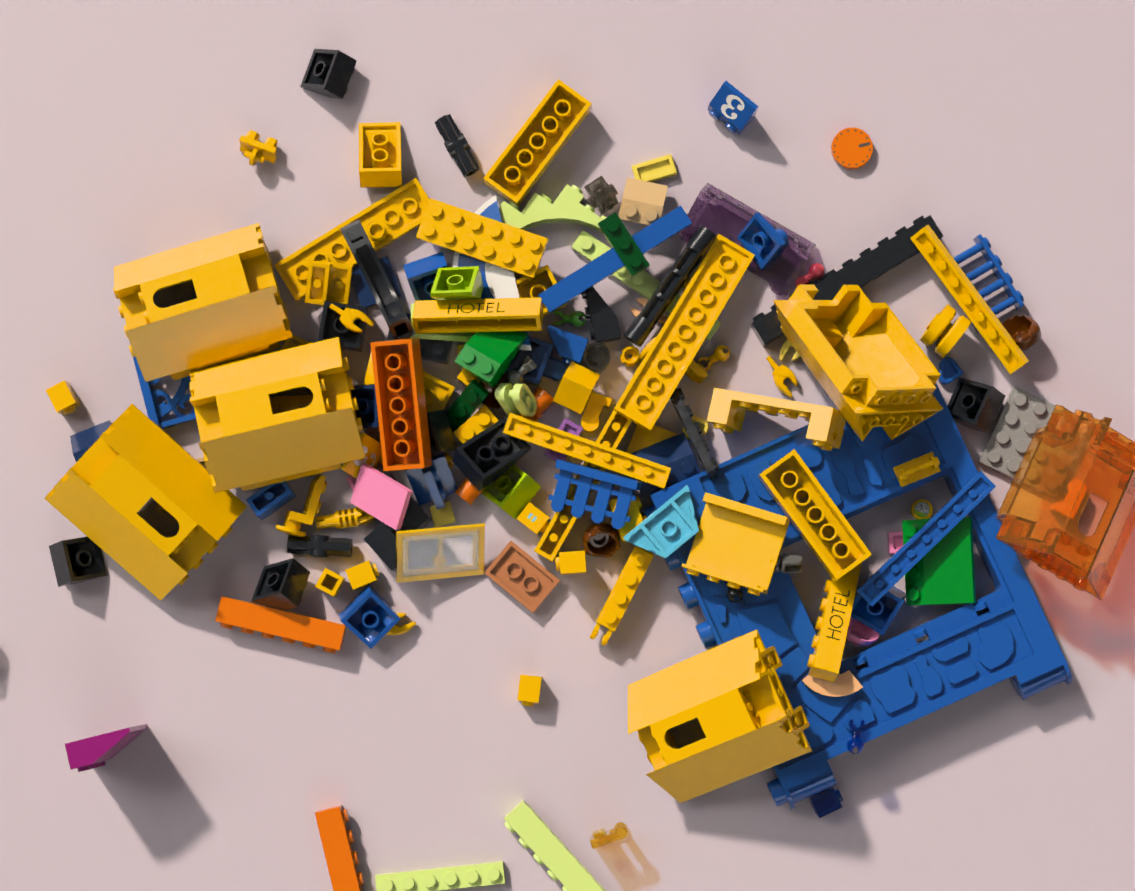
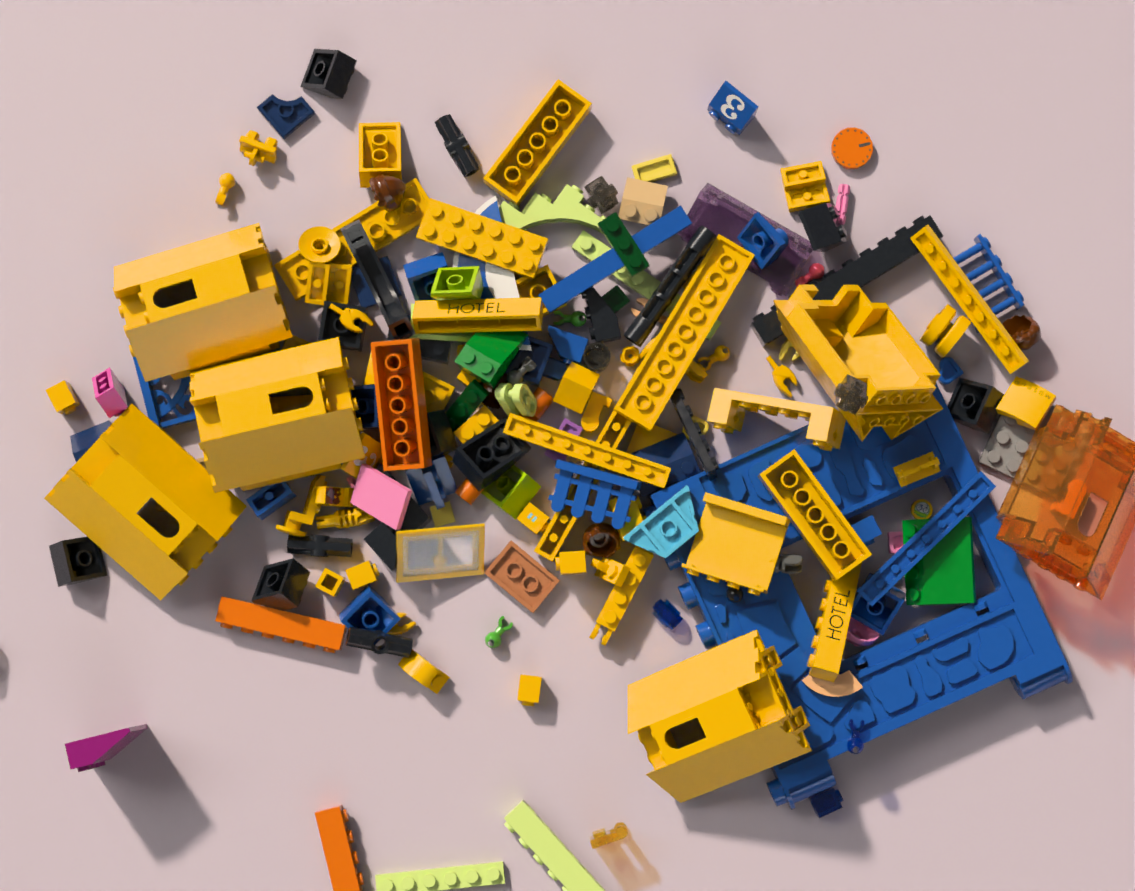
none -> dark pink brick [92,367,128,419]
none -> yellow arm [215,173,235,206]
none -> dark blue tile [257,94,316,139]
none -> yellow dish [298,226,341,264]
none -> yellow leg [315,486,354,507]
none -> black piece [346,627,413,658]
none -> reddish brown hair [369,174,406,212]
none -> yellow brick [398,649,450,694]
none -> bright green arm [485,616,513,648]
none -> yellow hinge [590,557,631,587]
none -> dark green plate [602,285,630,313]
none -> clear blue brick [652,599,683,630]
none -> yellow slope [780,161,830,213]
none -> black slope [798,203,847,252]
none -> clear smoke brick [834,374,868,415]
none -> bright pink axle [836,184,850,225]
none -> blue brick [851,515,882,547]
none -> yellow slope [996,376,1056,430]

